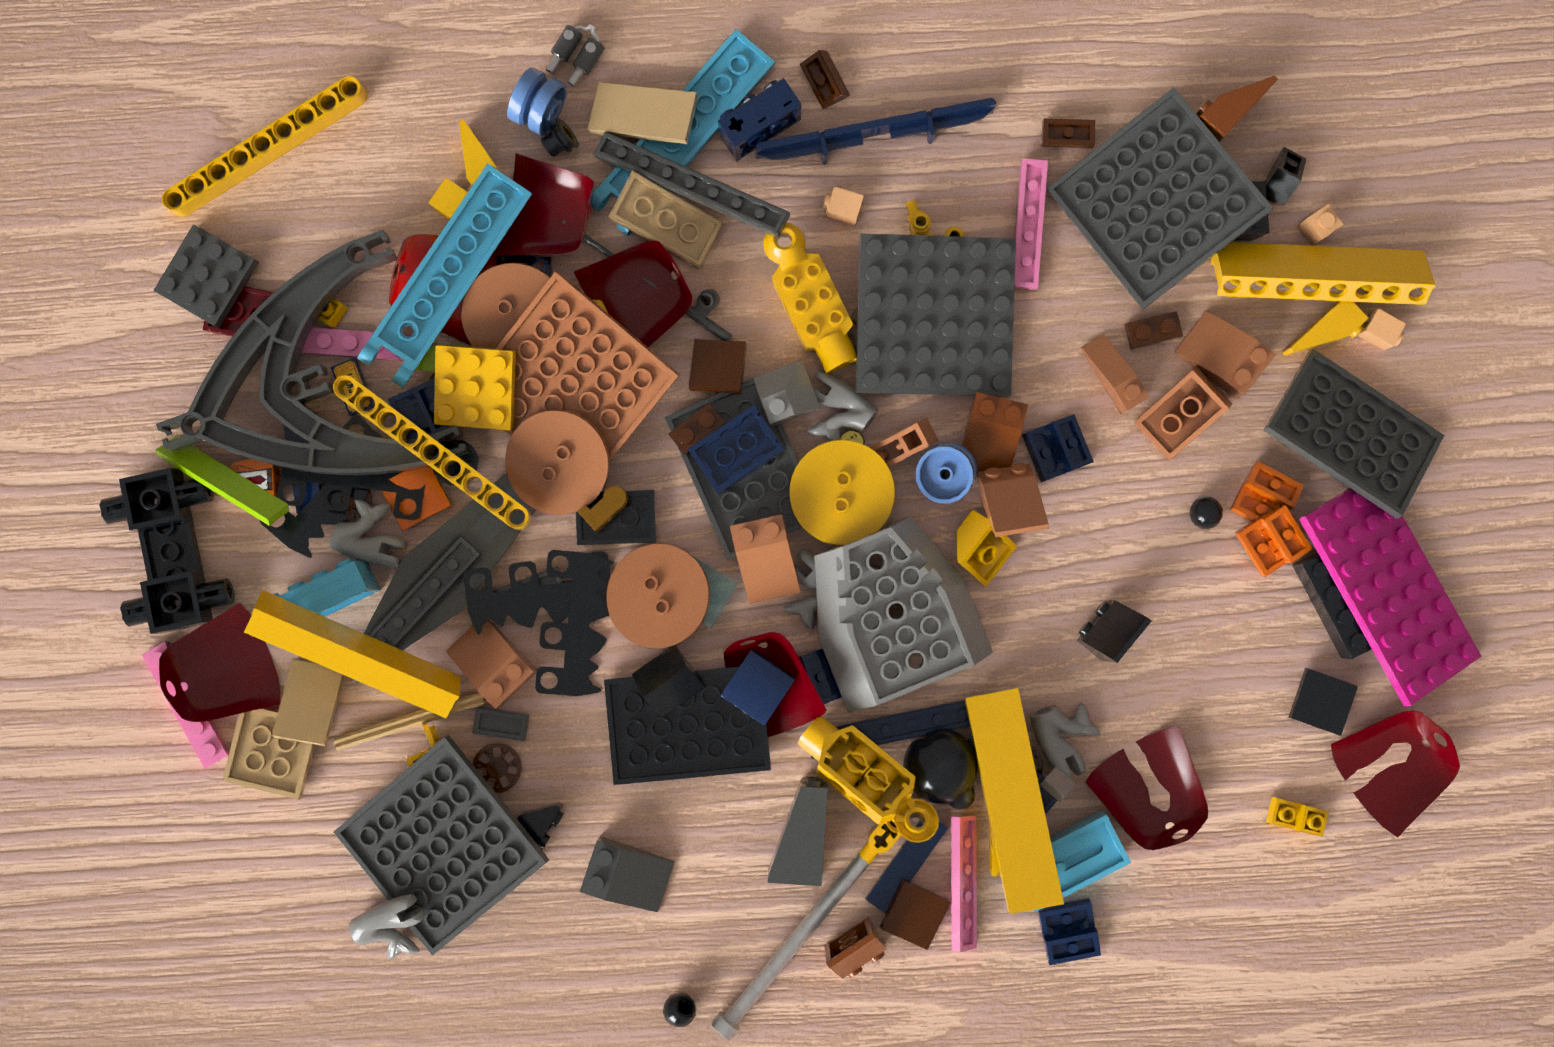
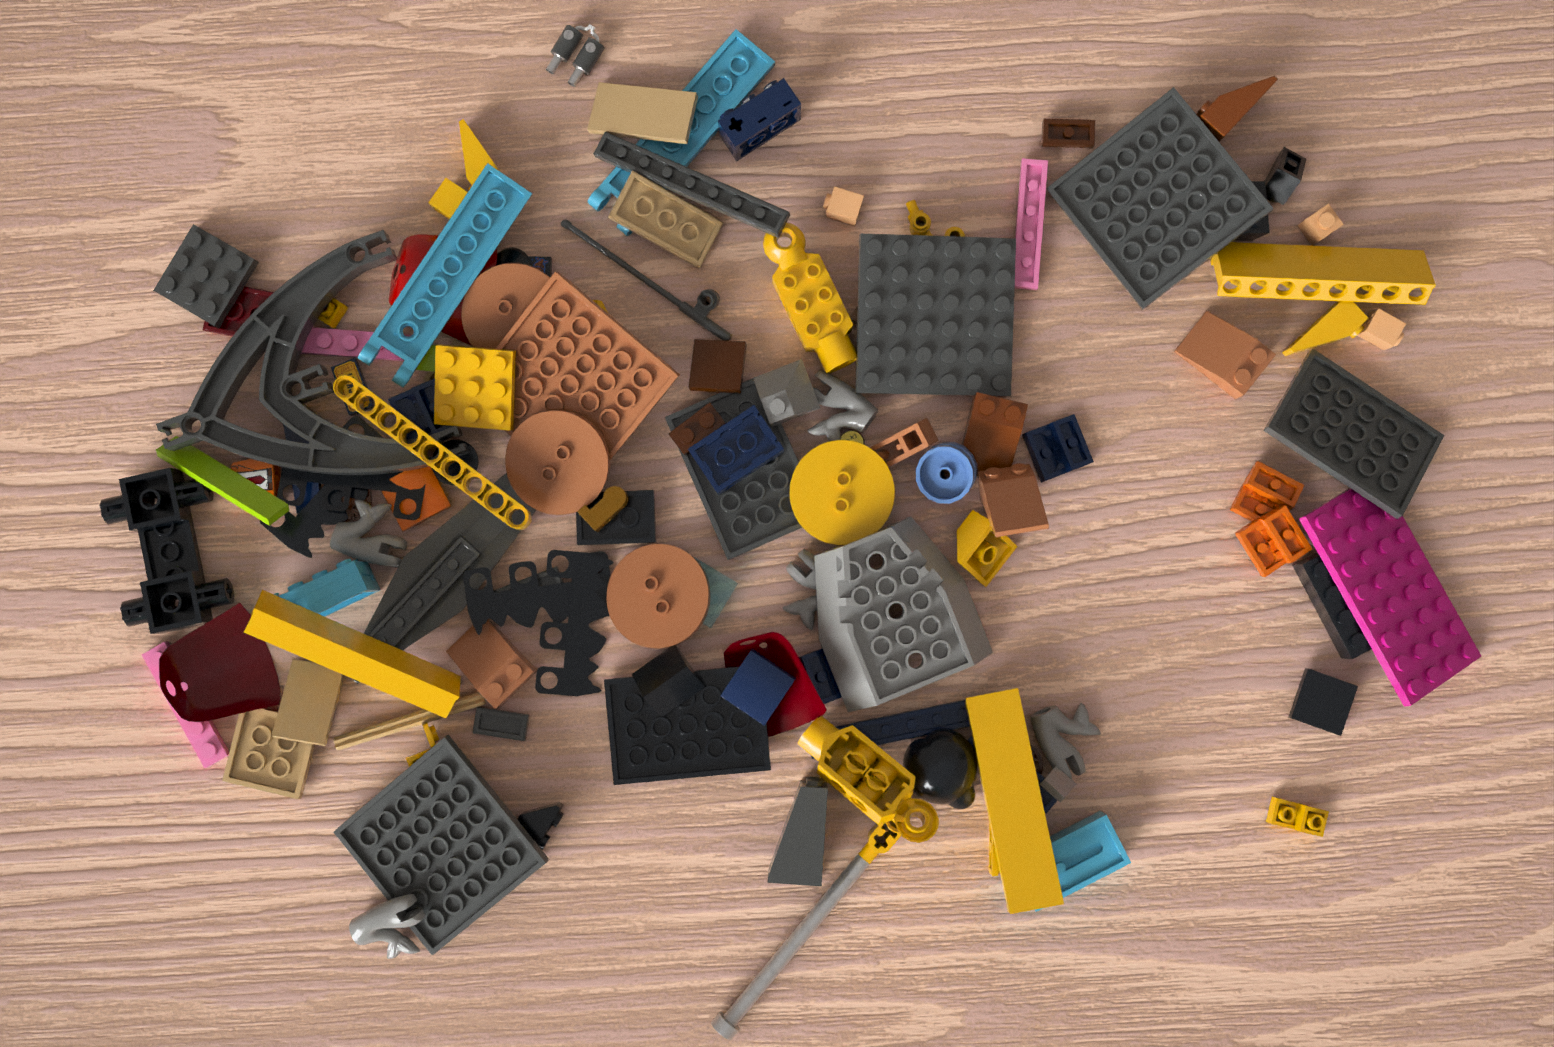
yellow beam [162,76,367,217] -> none
reddish brown wheel [473,743,522,793] -> none
dark red piece [493,153,594,256] -> none
medium blue wheel [507,67,567,136] -> none
black piece [541,118,579,157] -> none
dark red piece [574,240,692,347] -> none
dark grey slope [580,836,675,912] -> none
black piece [663,992,697,1027] -> none
nougat slope [730,514,801,604] -> none
dark blue piece [755,98,996,165] -> none
reddish brown slope [800,50,850,109] -> none
dark orange slope [824,917,887,979] -> none
dark blue tile [865,820,948,914] -> none
reddish brown tile [880,879,951,950] -> none
bright pink plate [951,814,977,952] -> none
dark blue slope [1038,898,1101,966] -> none
black slope [1077,600,1152,663] -> none
nougat slope [1081,334,1150,414] -> none
dark red piece [1085,726,1208,851] -> none
reddish brown plate [1124,311,1183,350] -> none
nougat slope [1134,366,1233,461] -> none
black piece [1190,496,1223,529] -> none
dark red piece [1331,711,1460,837] -> none

